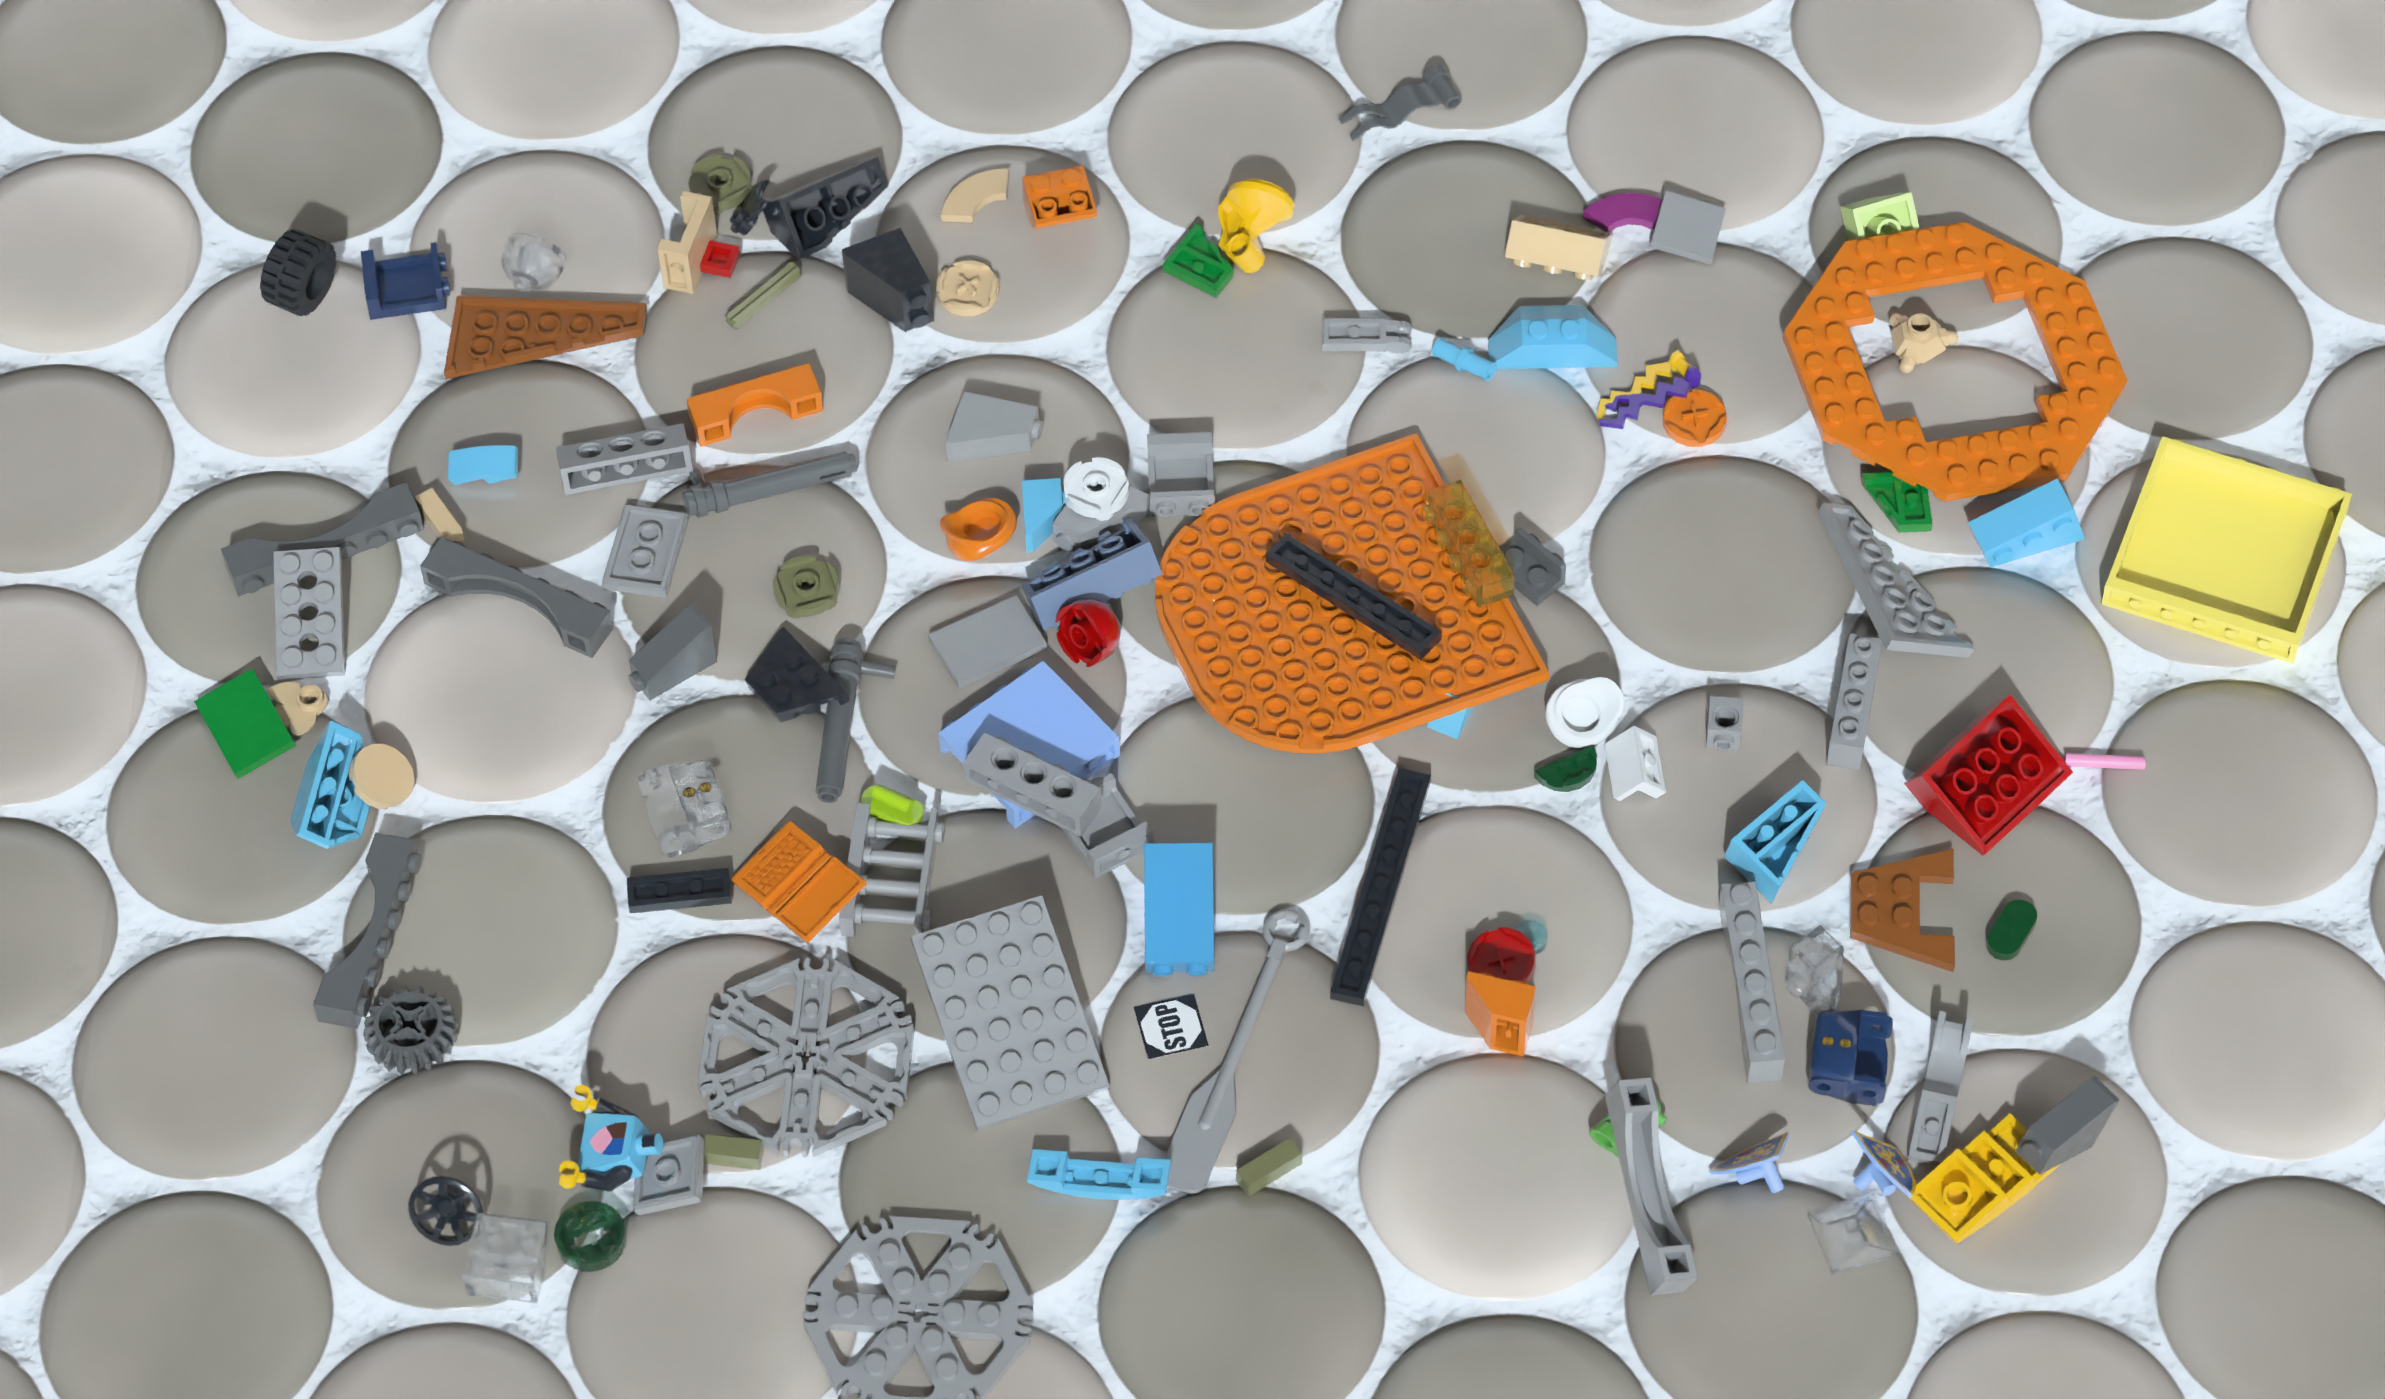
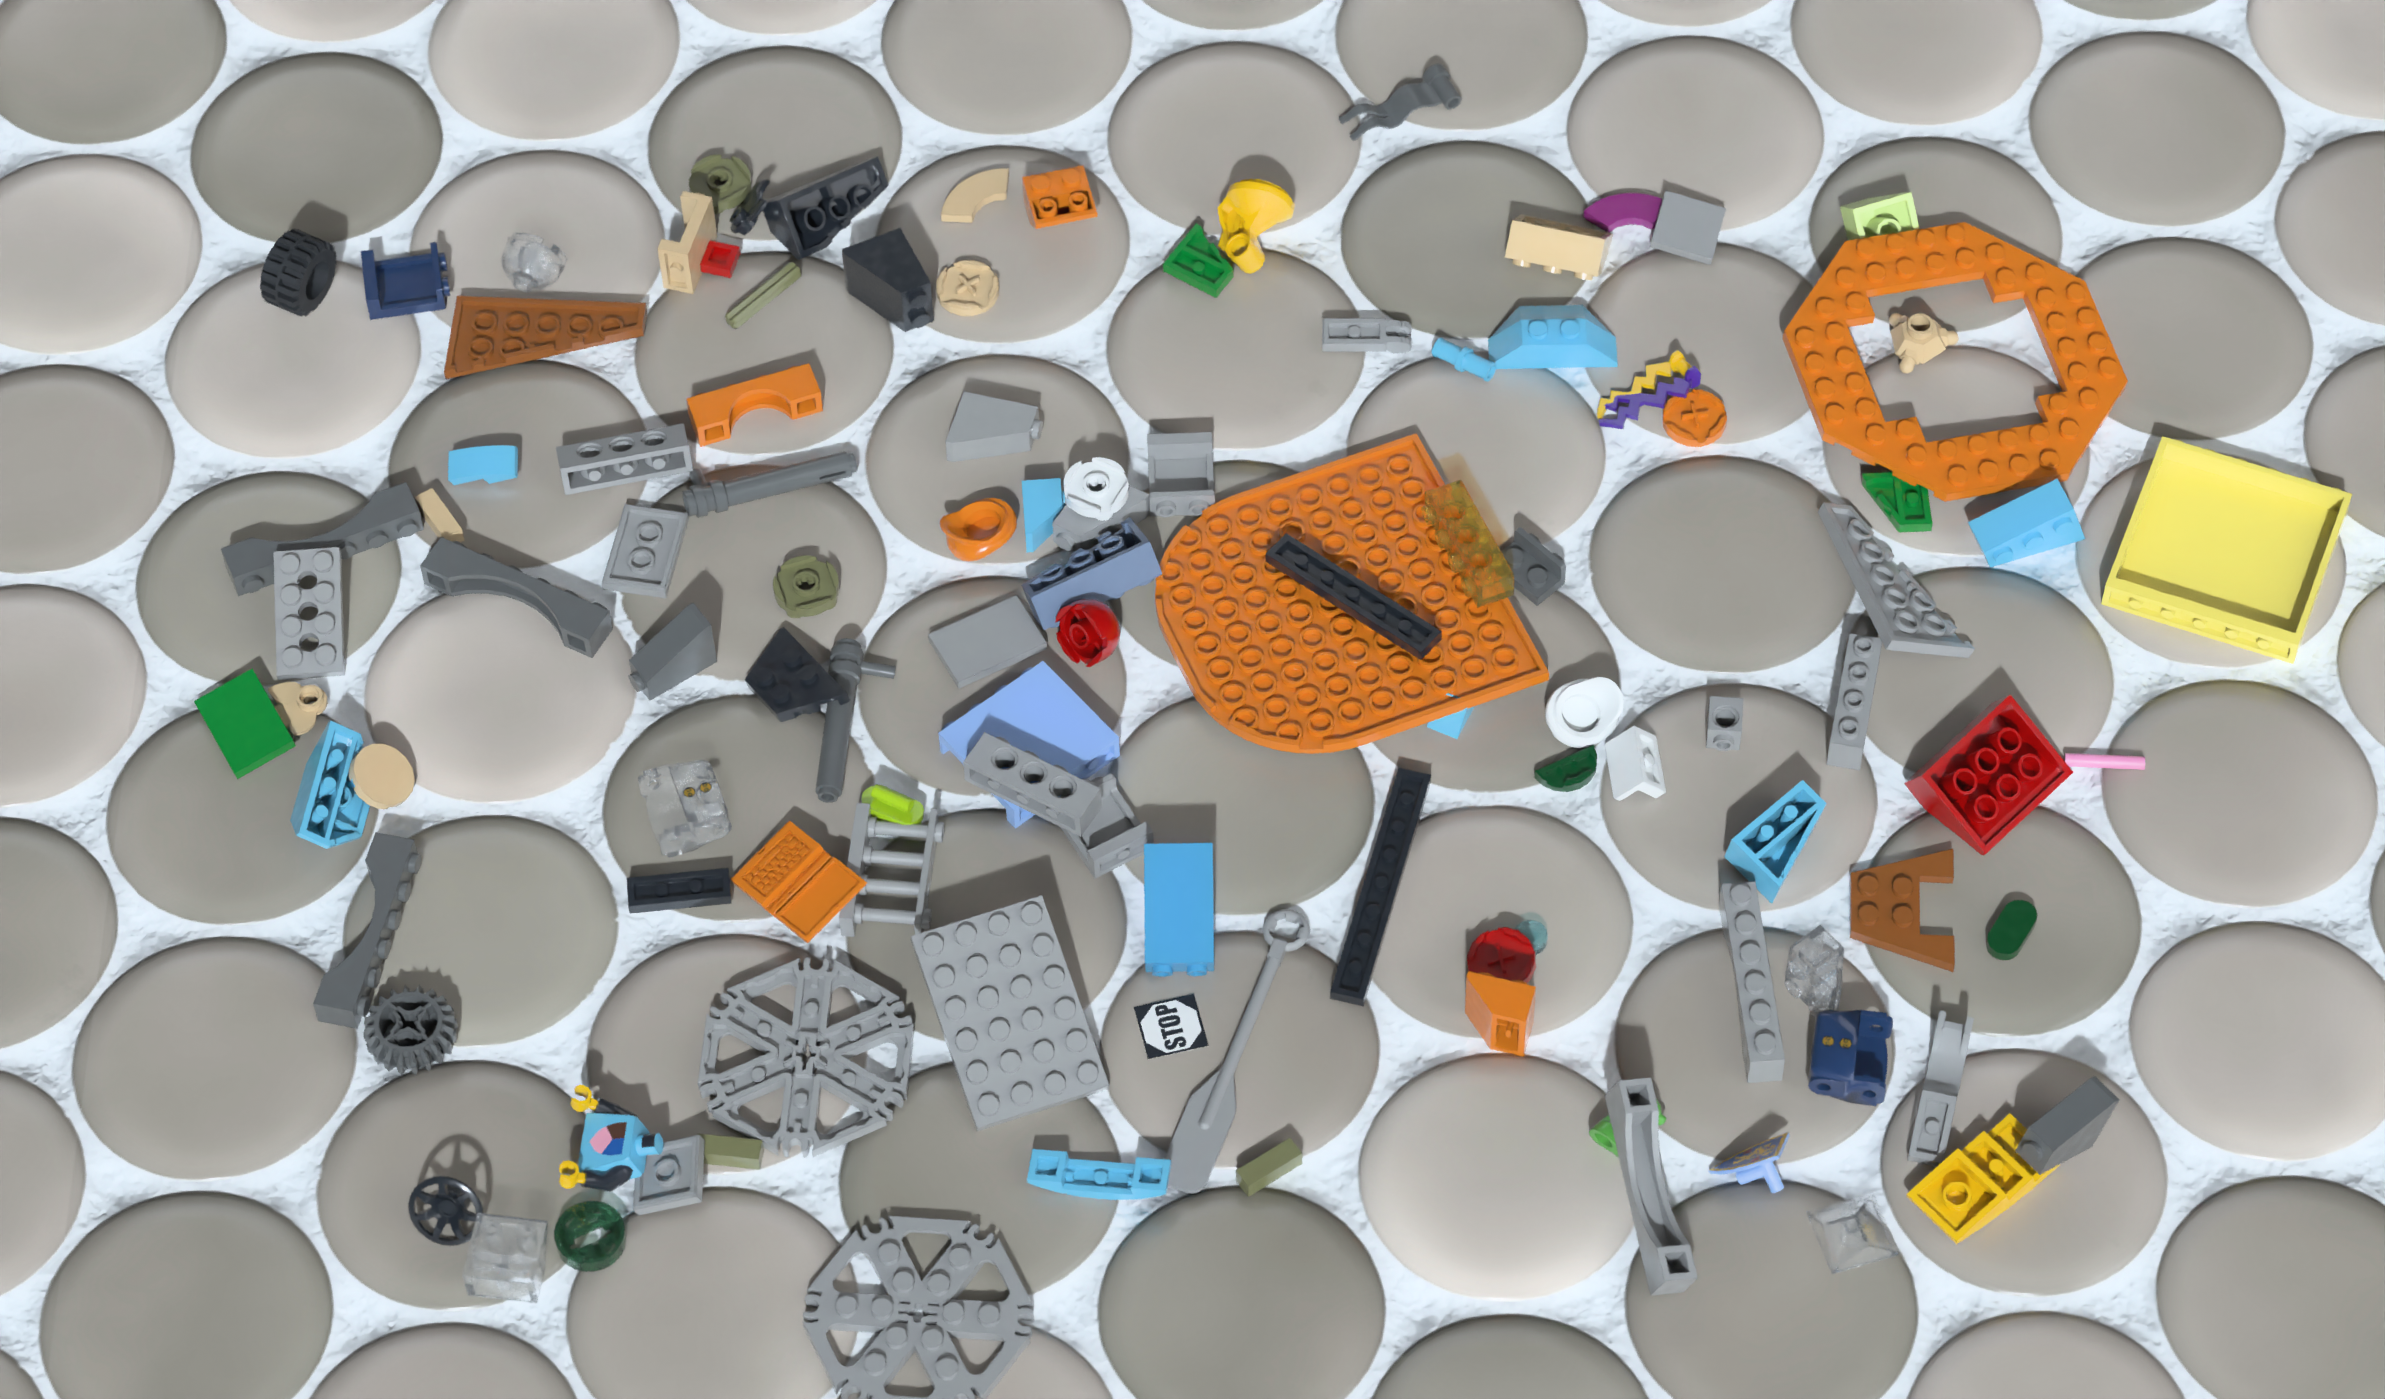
shield [1851,1130,1916,1198] -> none

